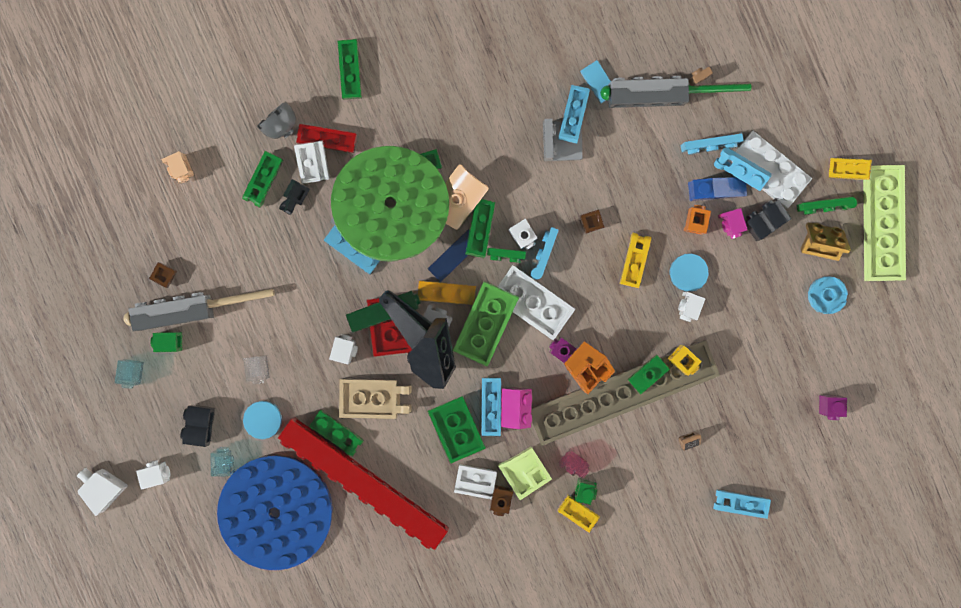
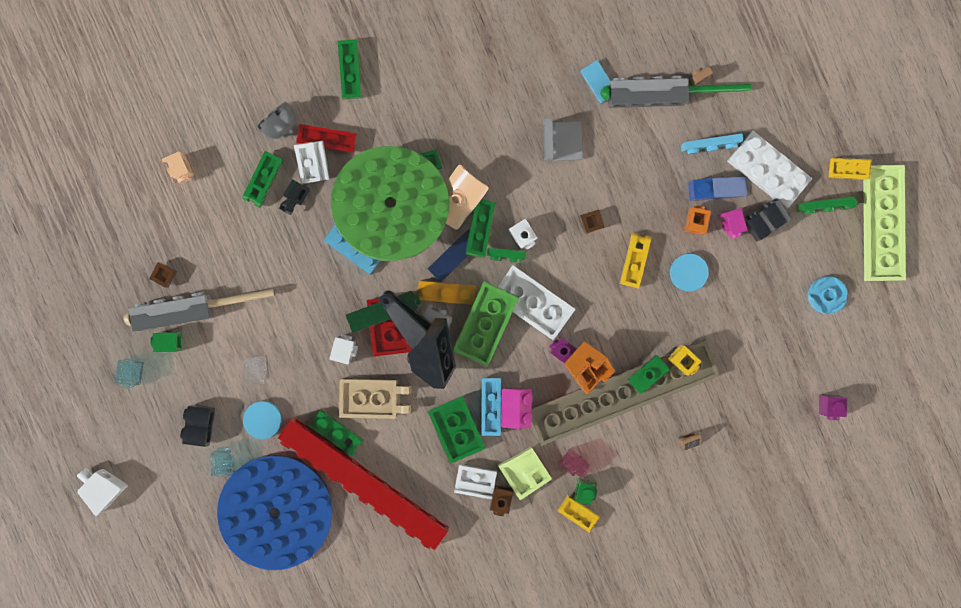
white brick [136,460,170,490] -> none
medium azure plate [530,227,559,280] -> none
medium azure plate [558,85,590,144] -> none
white brick [678,292,705,322] -> none
medium azure plate [713,489,771,519] -> none
medium azure plate [714,148,772,191] -> none
pearl gold bracket [801,222,851,261] -> none

